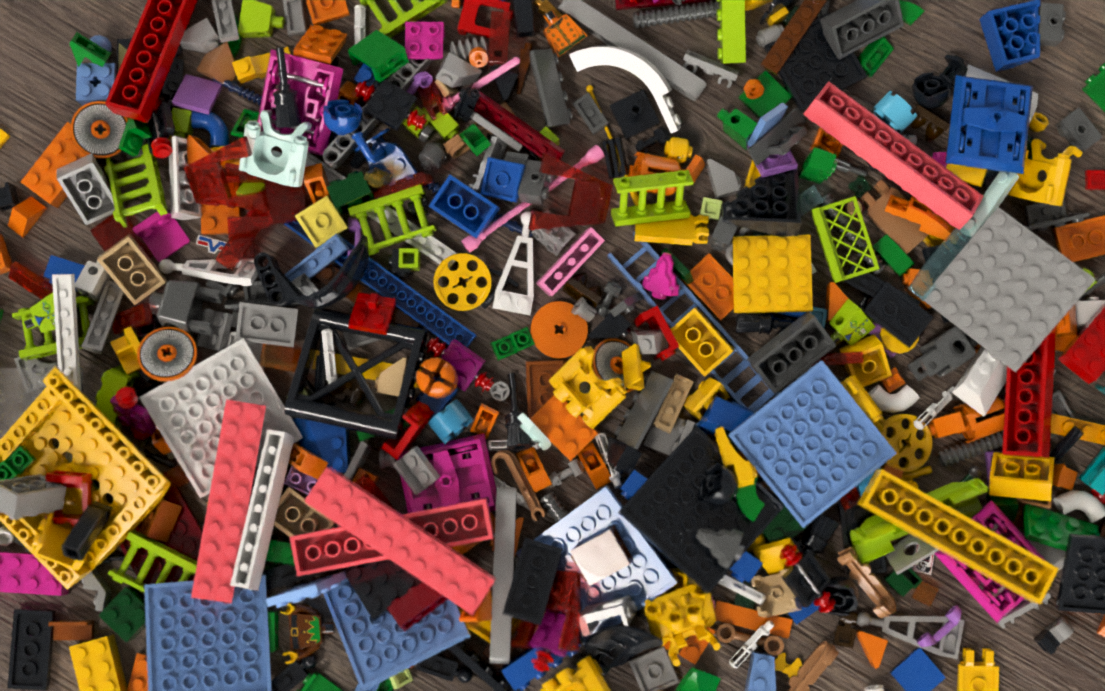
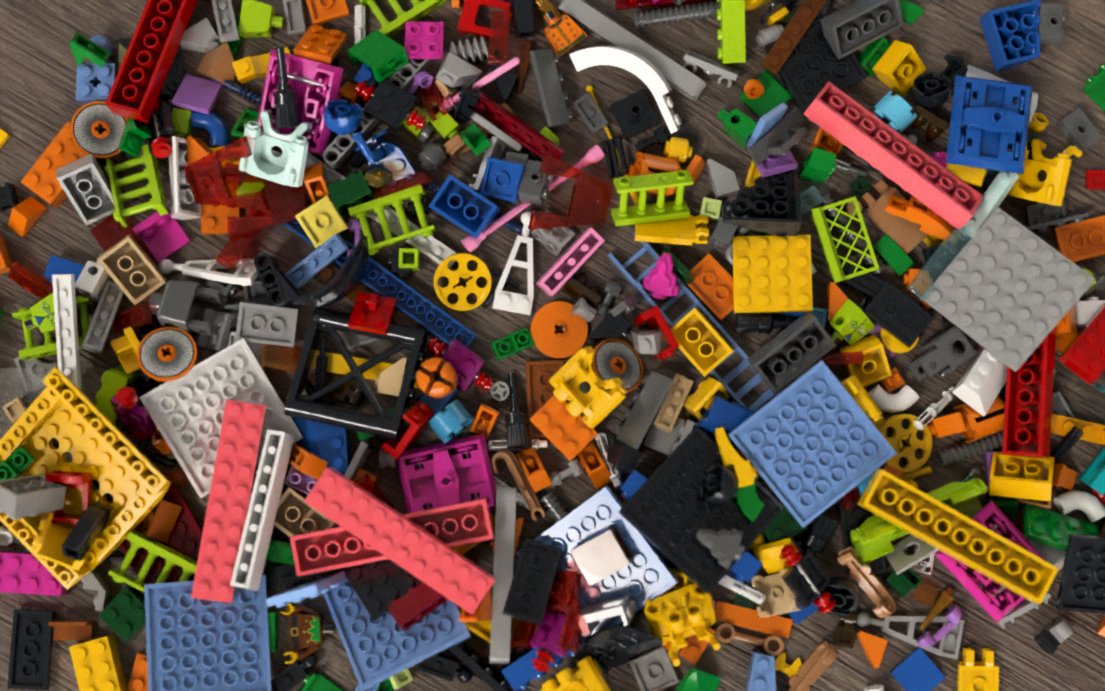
sticker [196,235,233,254] -> none
sticker [291,273,318,296] -> none
white piece [321,329,338,384] -> none
light grey bracket [393,446,440,495] -> none
orange tile [469,47,488,68] -> none
light aqua hinge [517,413,552,450] -> none
yellow panel [622,344,651,391] -> none
white piece [729,620,775,669] -> none
none -> tan tile [2,397,28,423]
none -> yellow slope [872,40,926,98]
none -> pearl gold piece [920,587,954,631]

